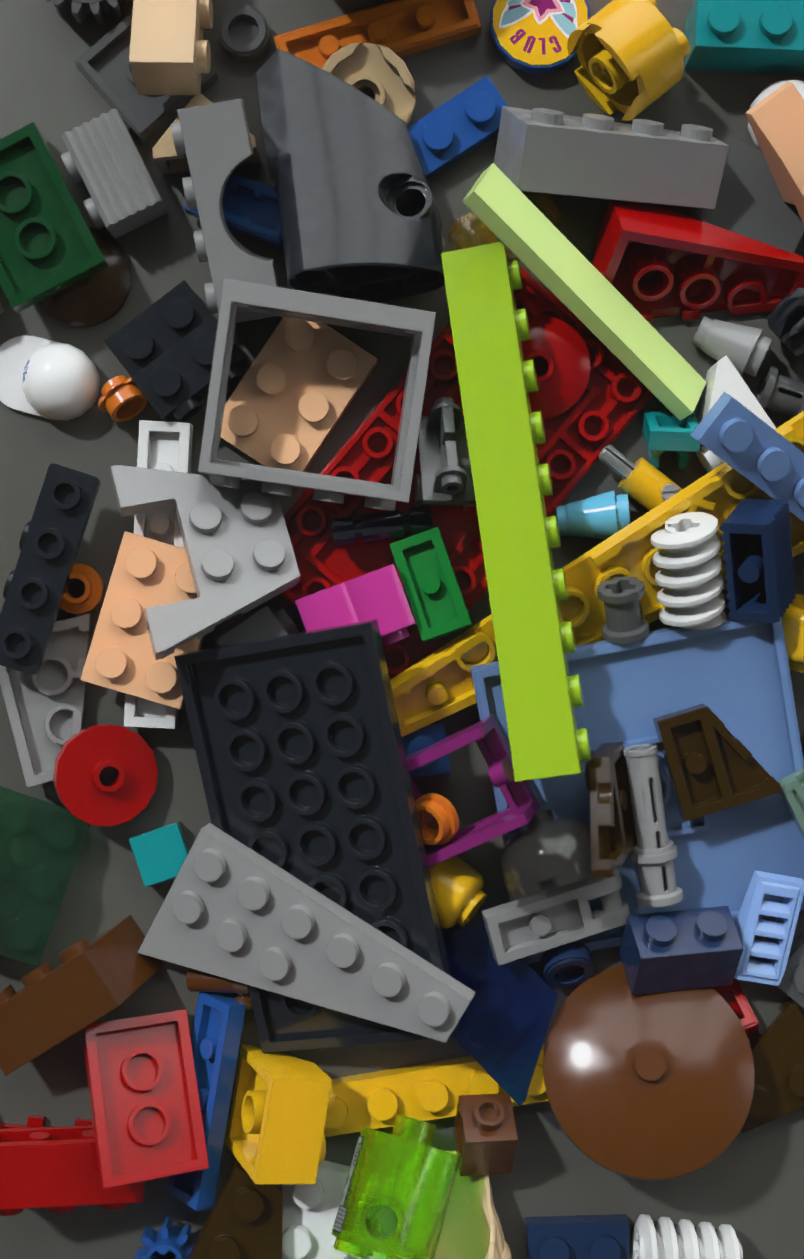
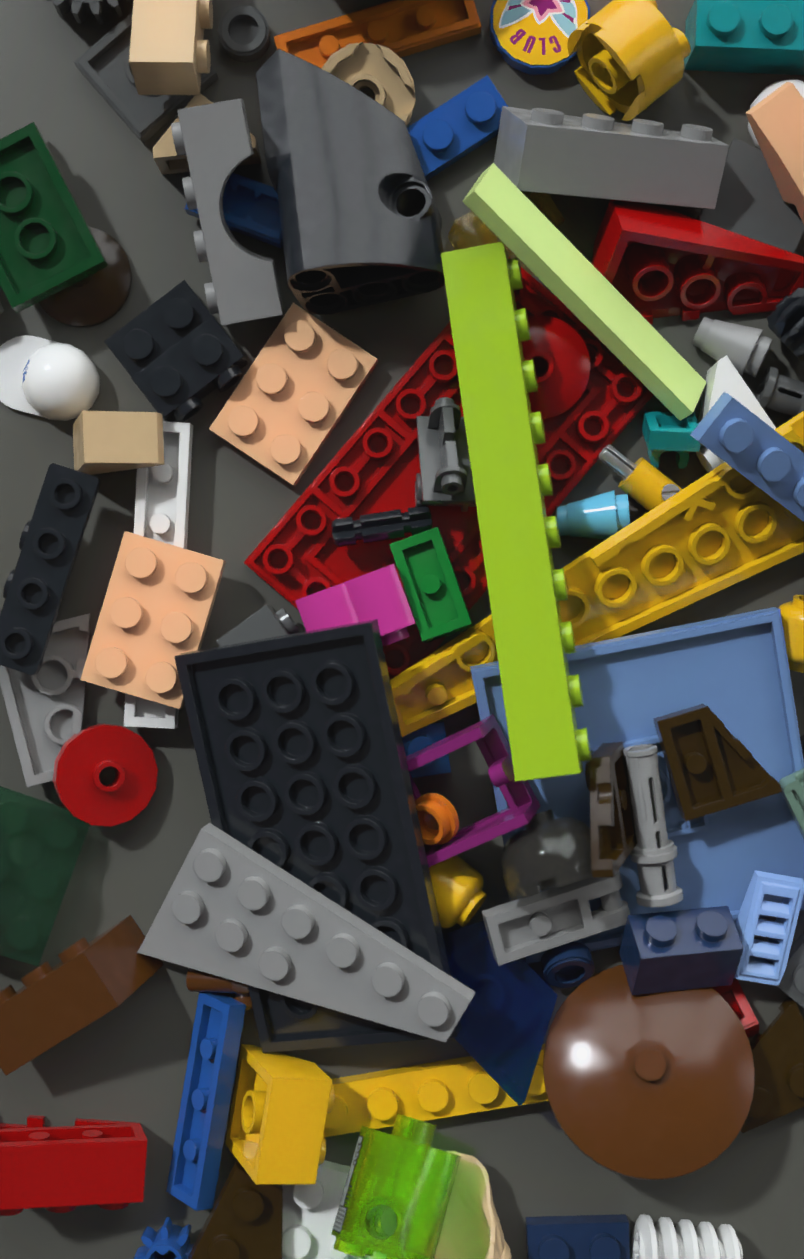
orange plate [60,563,104,614] -> none
light grey brick [61,109,169,239] -> none
red plate [82,1009,209,1190] -> none
orange plate [98,375,148,422] -> none
light grey wing [111,465,300,660] -> none
teal tile [129,821,190,887] -> none
light grey window [198,278,436,511] -> none
reddish brown brick [453,1093,518,1176] -> none
dark grey bush [597,576,650,644] -> none
white piece [651,511,726,630] -> none
dark blue brick [719,499,795,623] -> none
none -> tan slope [73,411,165,475]

